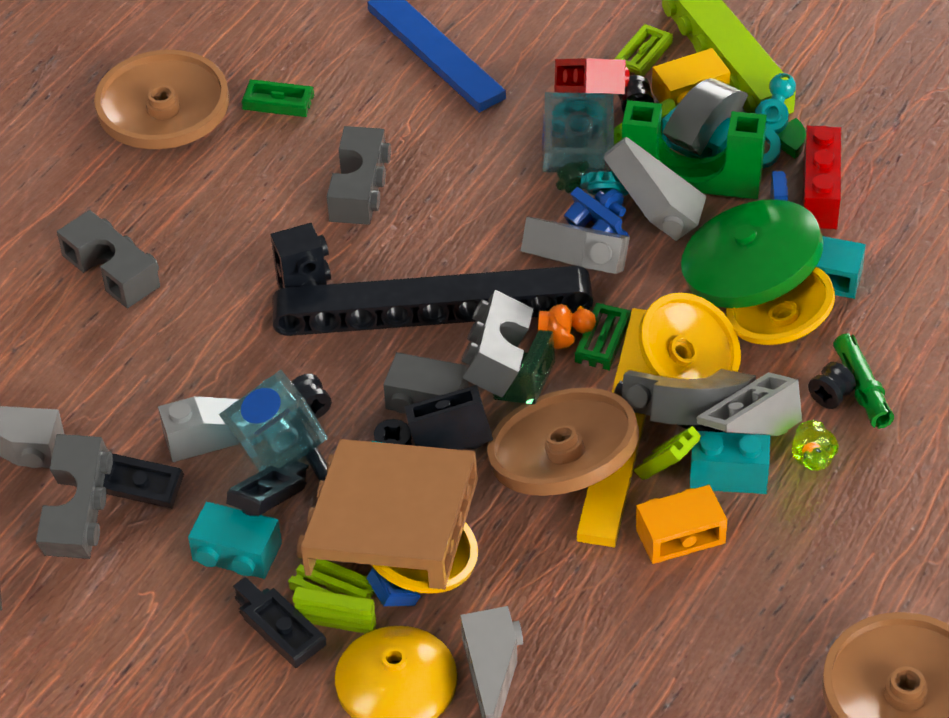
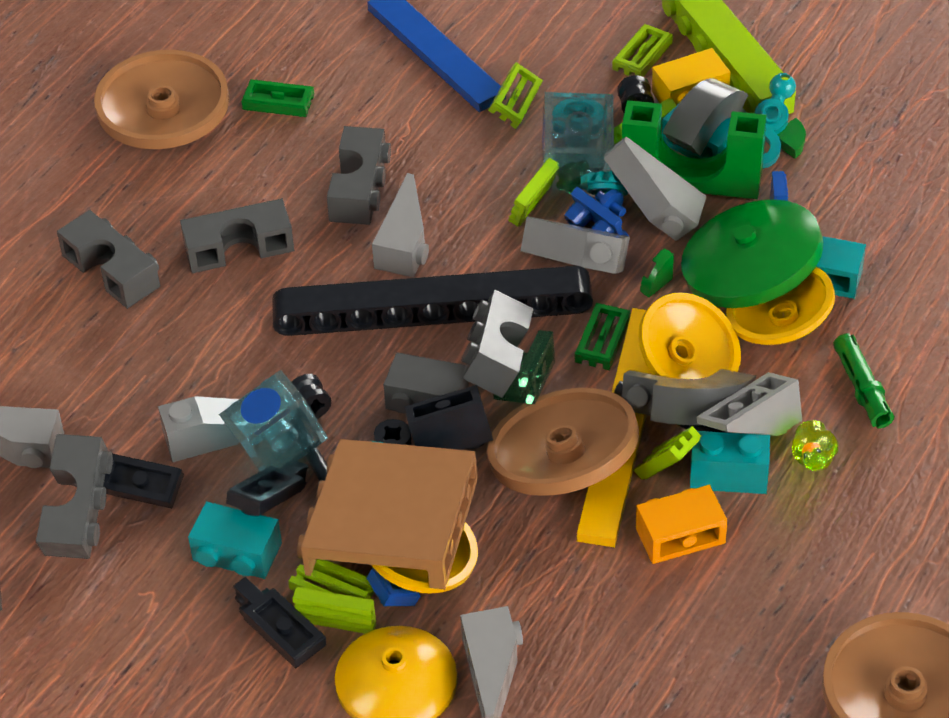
black brick [270,222,331,289] -> none
orange animal [537,304,596,350] -> none
brick [554,58,629,94] -> none
red brick [803,125,841,229] -> none
black wheel [808,362,856,409] -> none
none -> dark grey arch [180,198,295,273]
none -> light grey slope [372,173,429,277]
none -> lime tile [488,62,543,129]
none -> lime tile [508,157,559,227]
none -> green tile [640,248,674,298]

